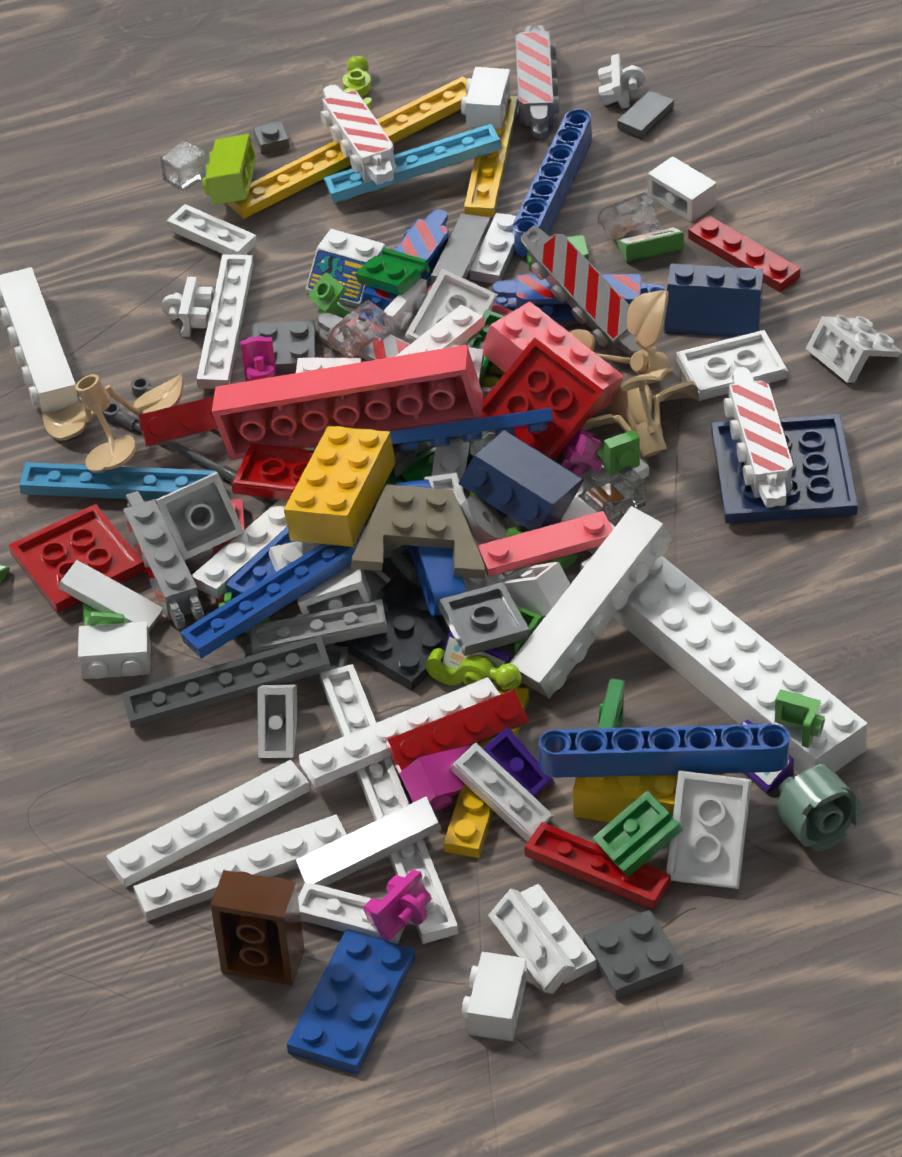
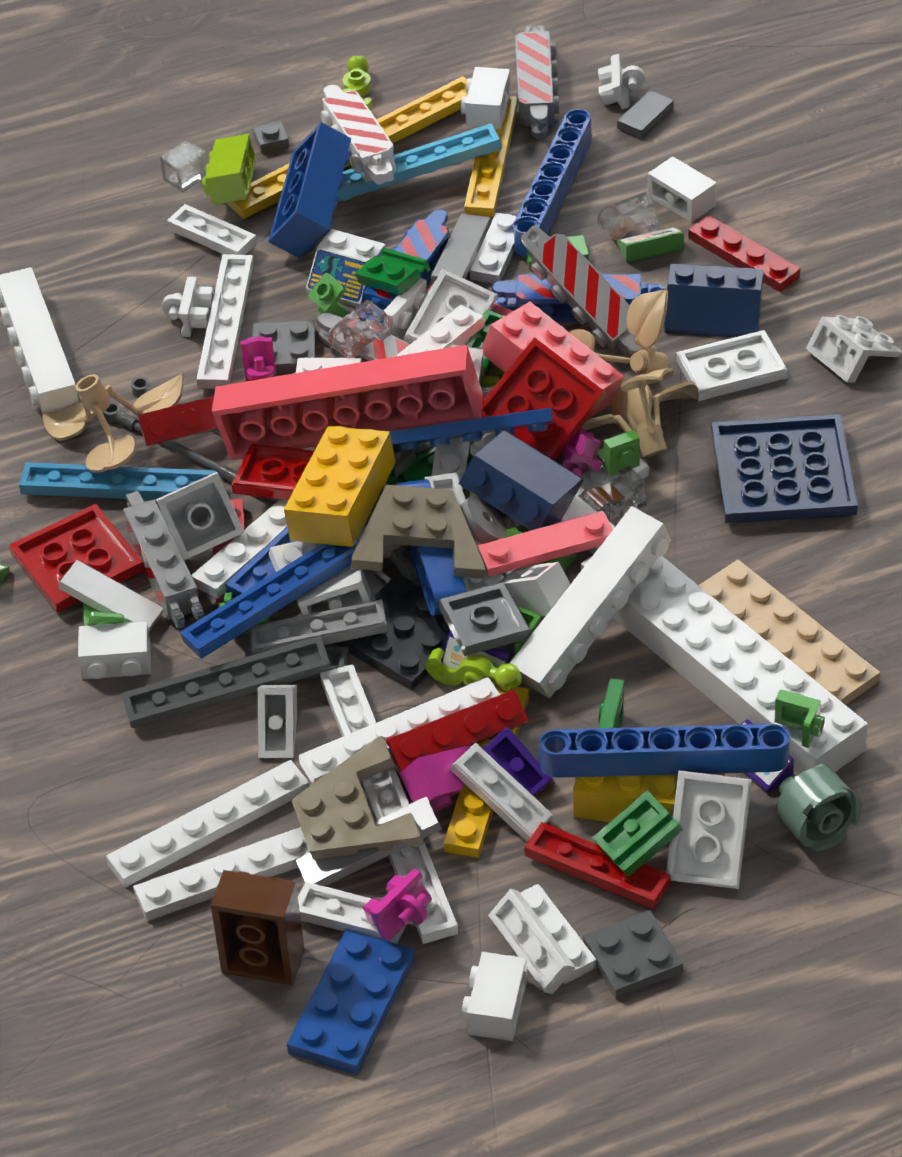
white hinge [724,367,793,508] -> none
none -> blue brick [268,122,352,258]
none -> dark tan wing [291,736,424,860]
none -> tan plate [699,560,880,705]

